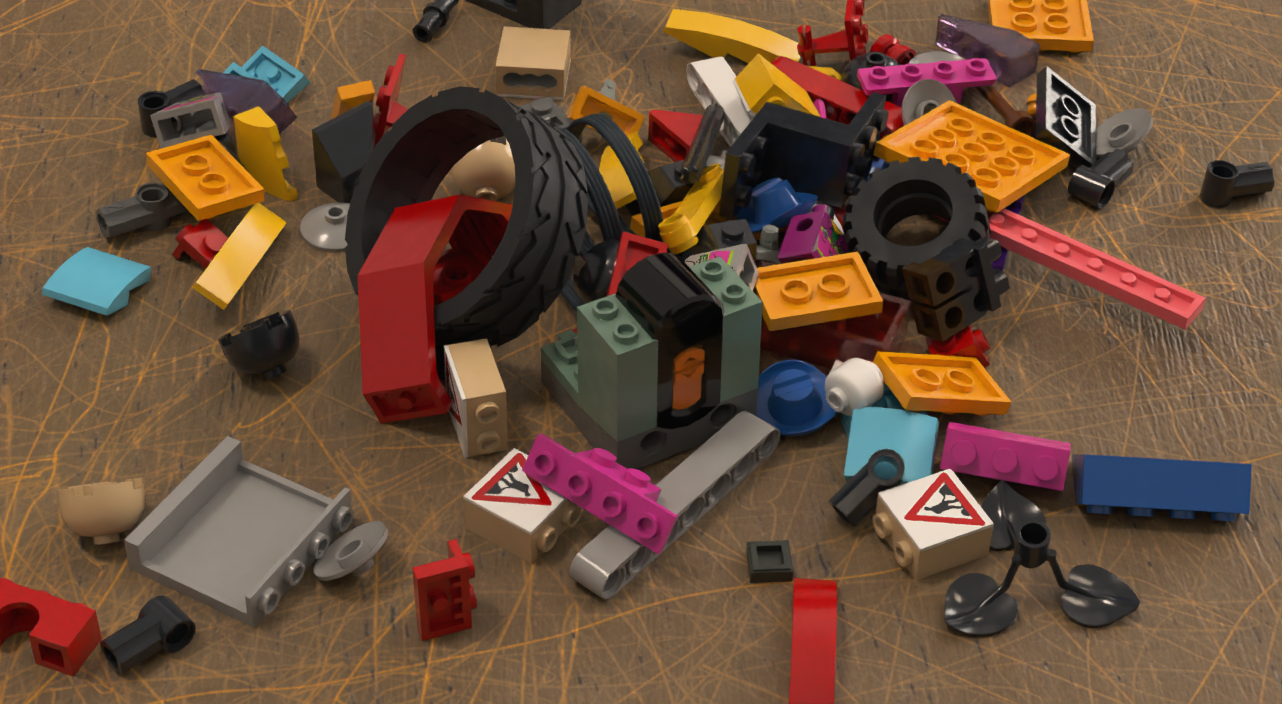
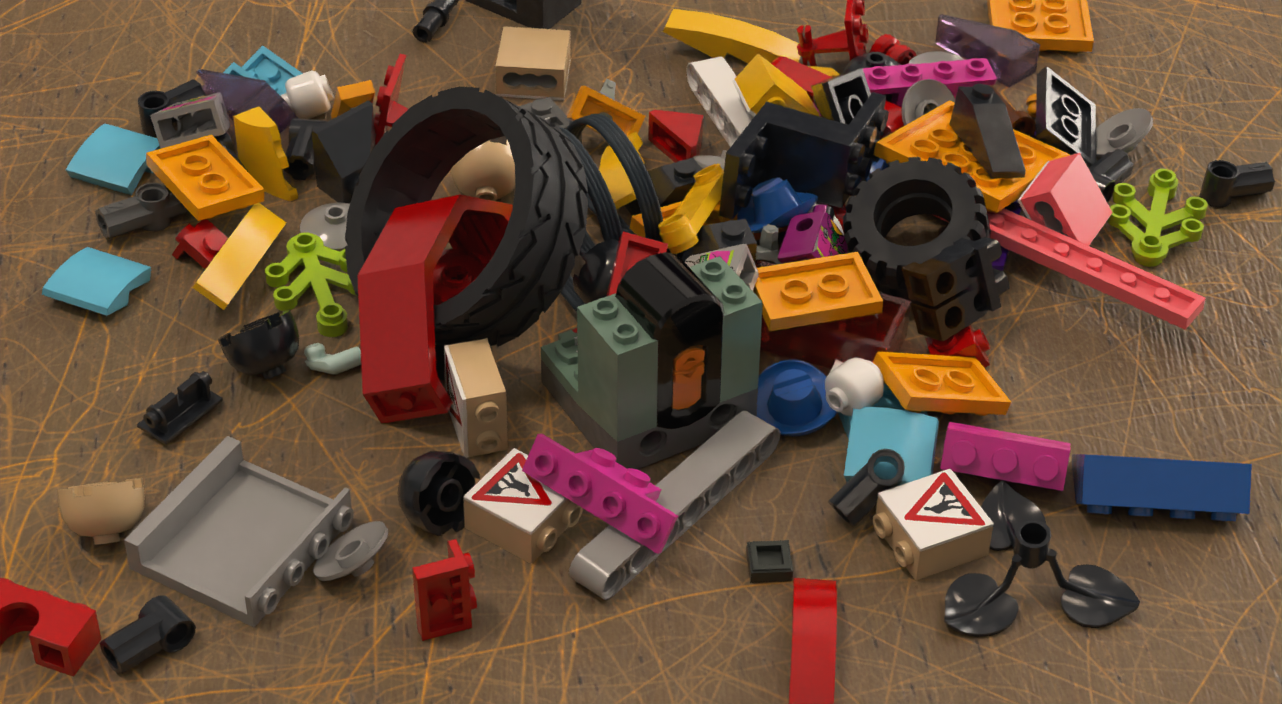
black axle [680,105,724,184] -> none
none -> medium azure slope [65,123,161,195]
none -> black hinge [137,371,223,444]
none -> lime plant [265,232,357,337]
none -> white head [281,70,335,119]
none -> black piece [284,118,328,180]
none -> light aqua arm [304,343,361,375]
none -> black cylinder [397,451,480,536]
none -> slope [811,68,884,136]
none -> black slope [949,84,1026,178]
none -> coral piece [1017,153,1113,246]
none -> lime plant [1107,169,1208,267]

